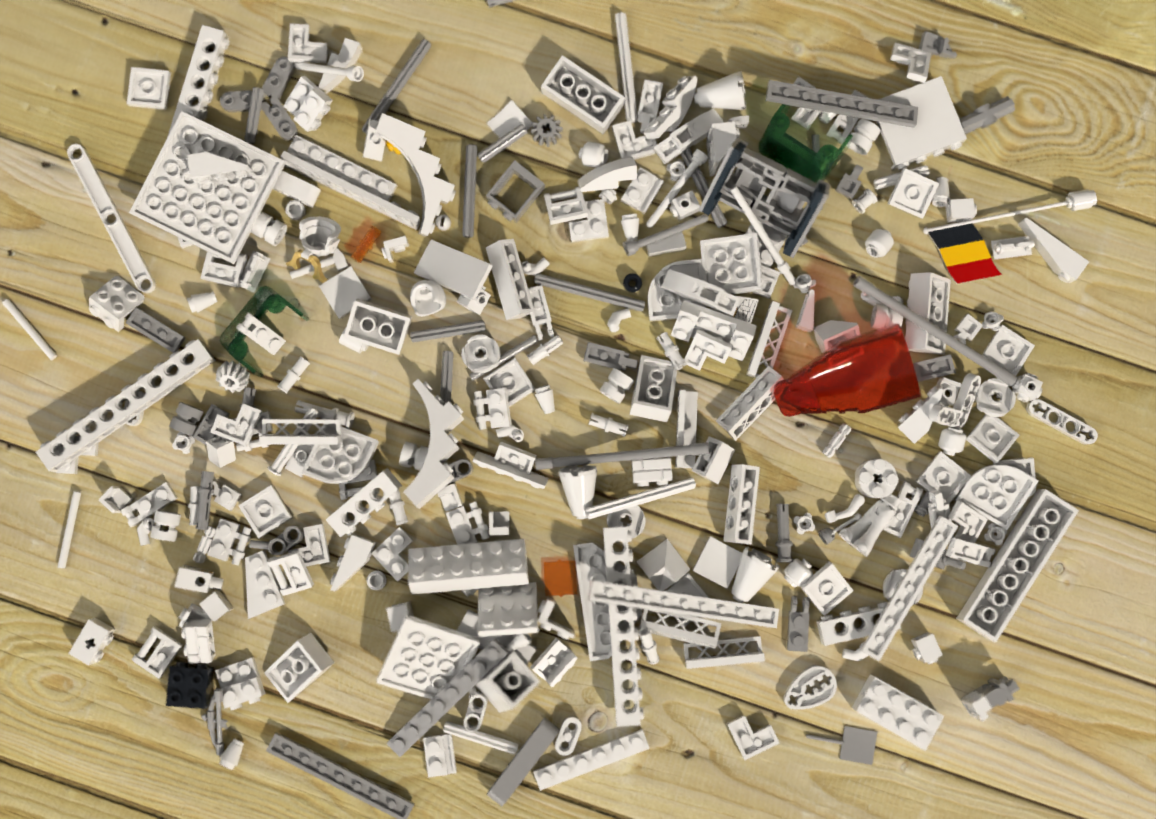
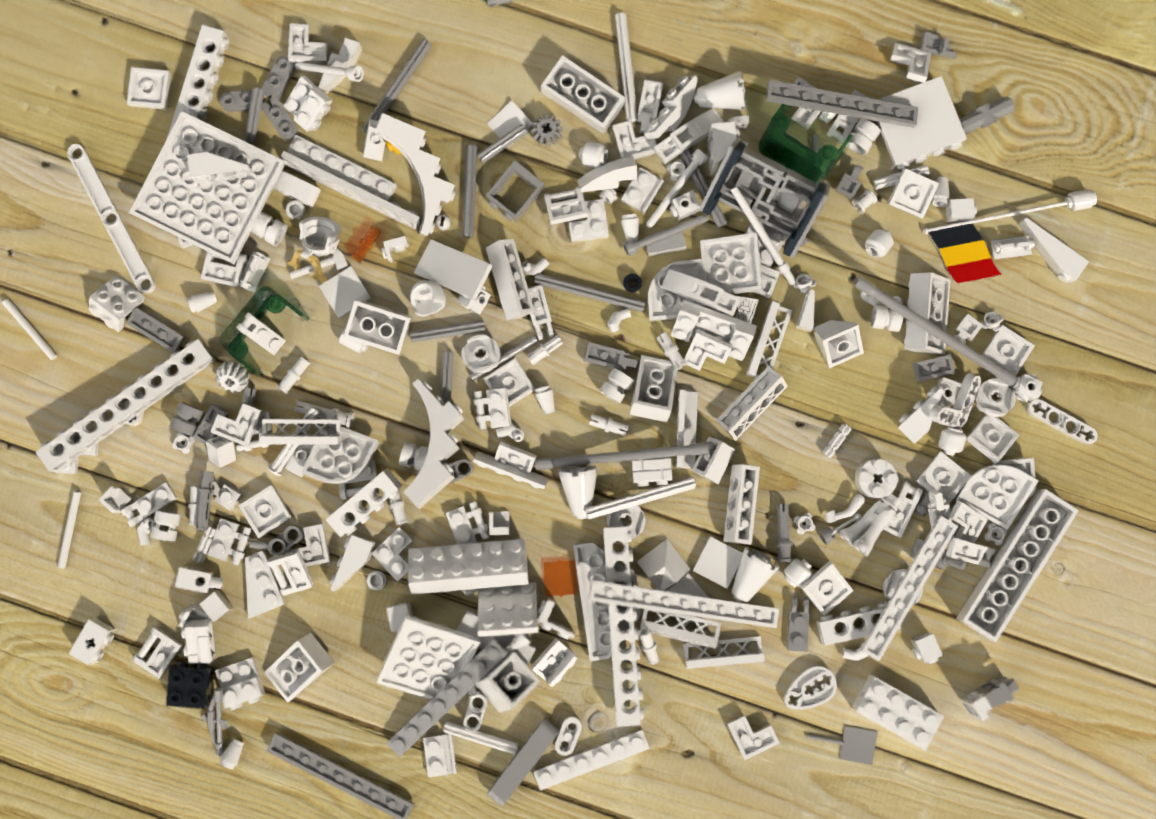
white panel [437,483,463,511] -> none
clear red windscreen [774,323,921,417] -> none

